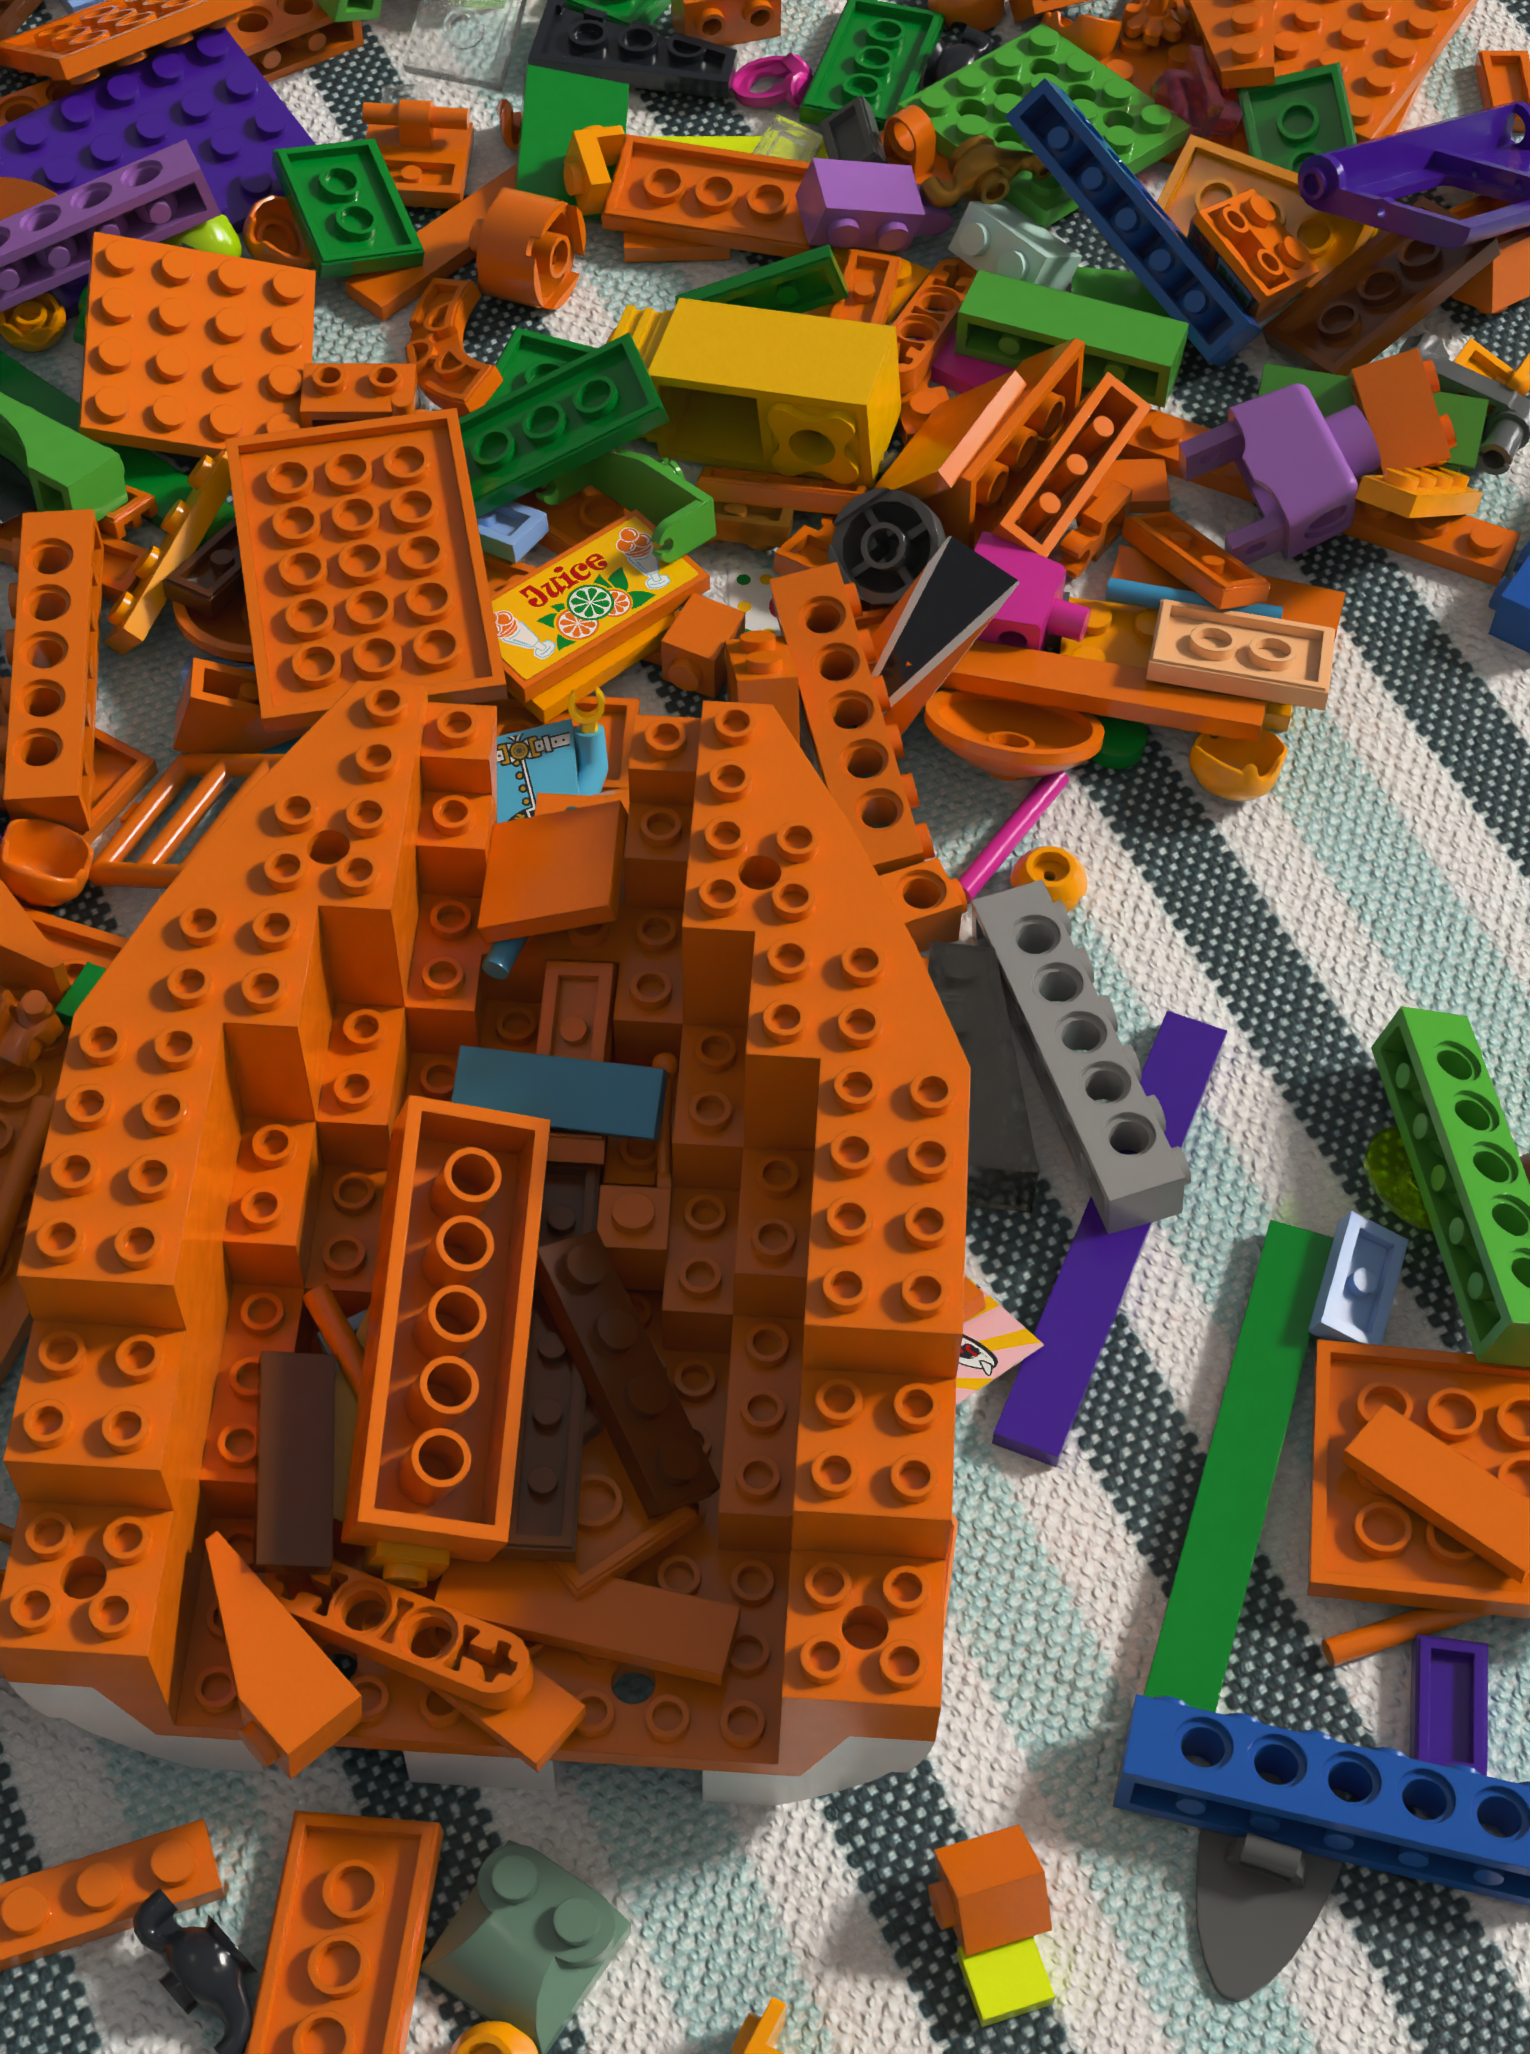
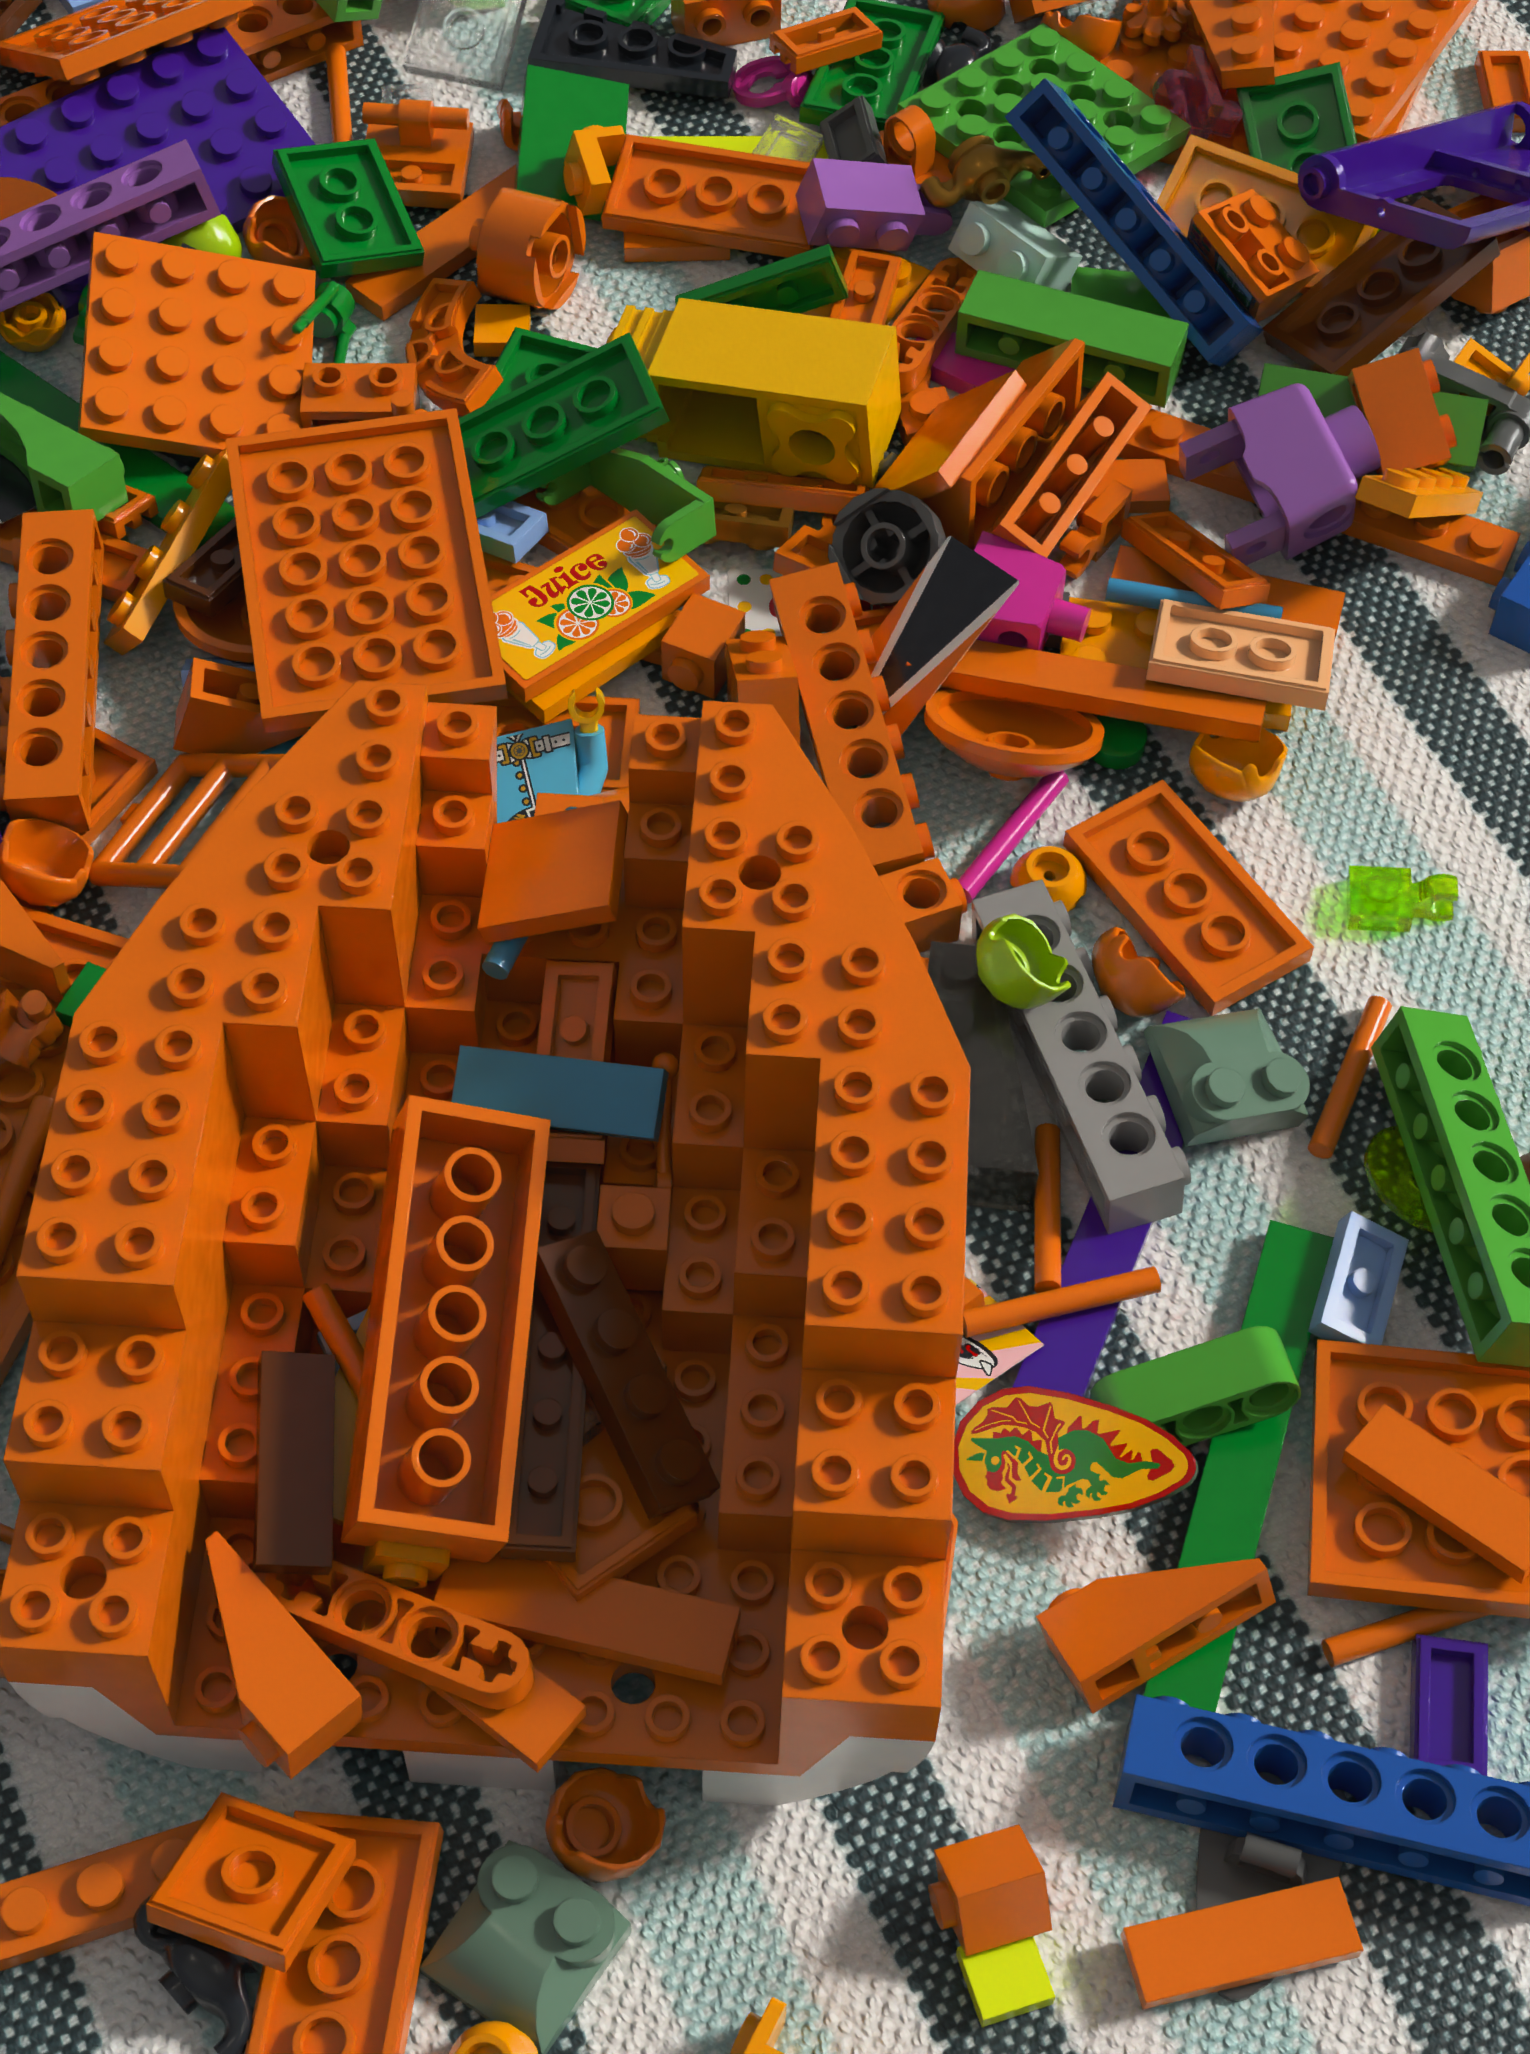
none -> orange tile [146,1792,356,1973]
none -> green plant [292,281,356,363]
none -> orange bar [326,44,353,143]
none -> light orange tile [473,304,531,357]
none -> orange hair [545,1767,666,1883]
none -> orange tile [769,7,883,75]
none -> shield [953,1386,1198,1523]
none -> orange bar [963,1266,1161,1338]
none -> lime hair [976,913,1071,1009]
none -> orange bar [1034,1123,1061,1293]
none -> orange slope [1036,1558,1276,1714]
none -> orange plate [1063,779,1314,1016]
none -> bright green beam [1090,1326,1301,1446]
none -> orange hair [1091,927,1185,1018]
none -> orange tile [1120,1876,1364,2010]
none -> sand green slope [1143,1008,1310,1147]
none -> orange bar [1308,996,1392,1159]
none -> clear neon green plate [1346,866,1458,932]

